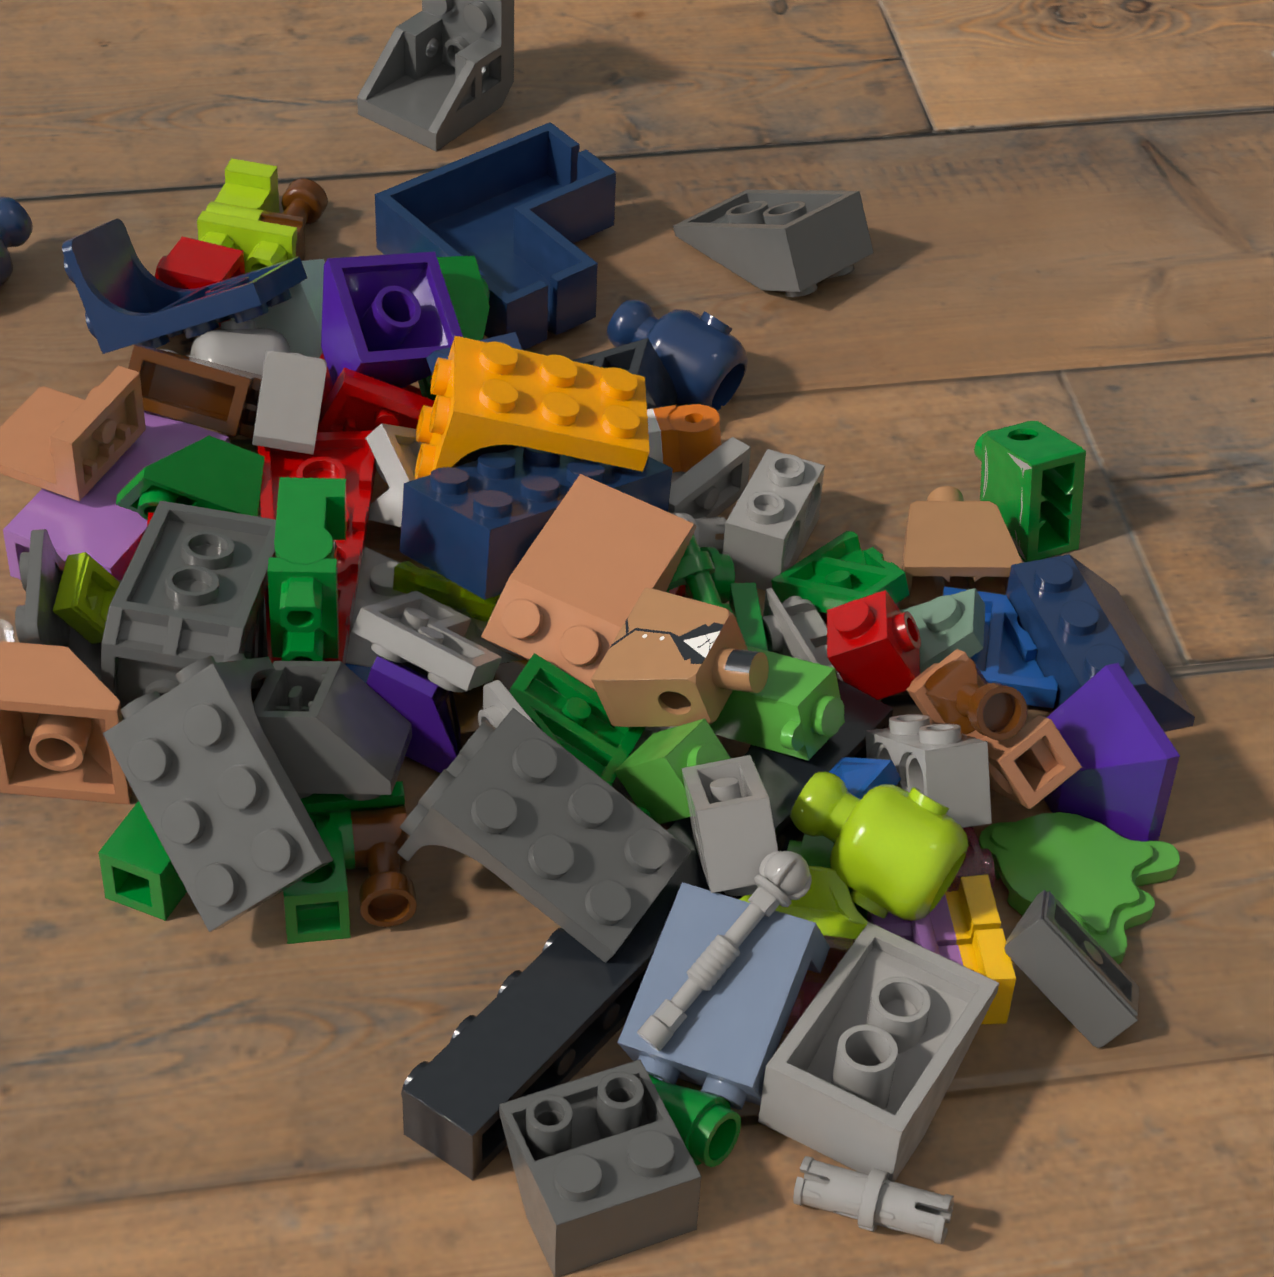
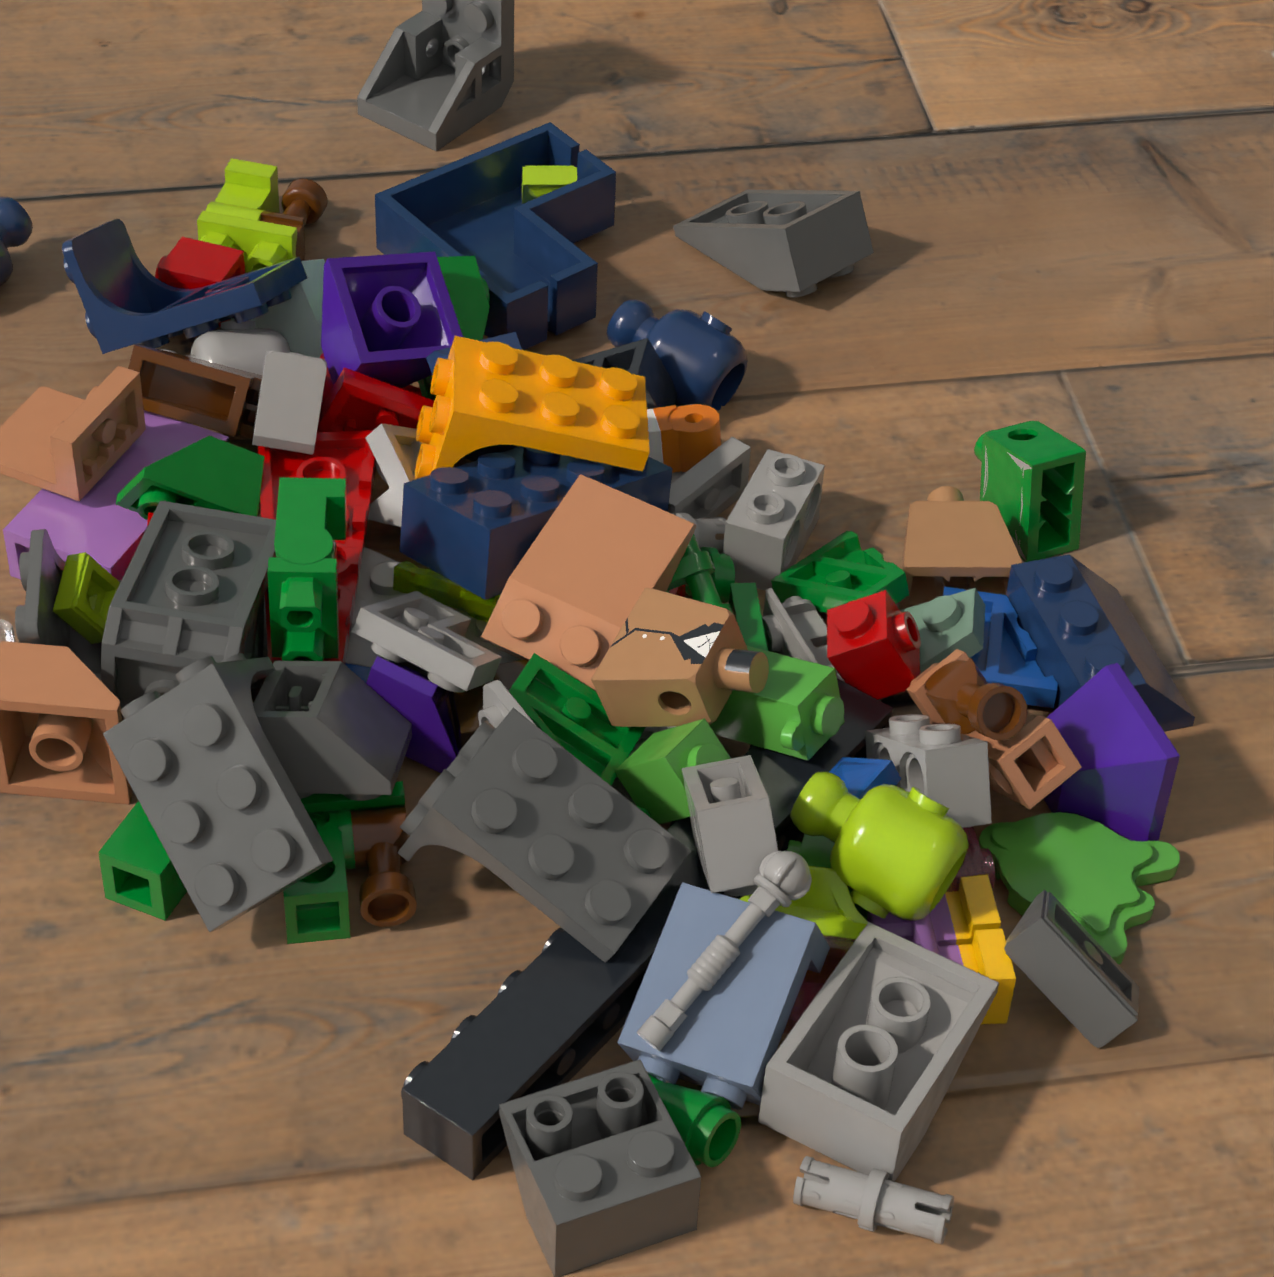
none -> lime tile [522,166,577,204]

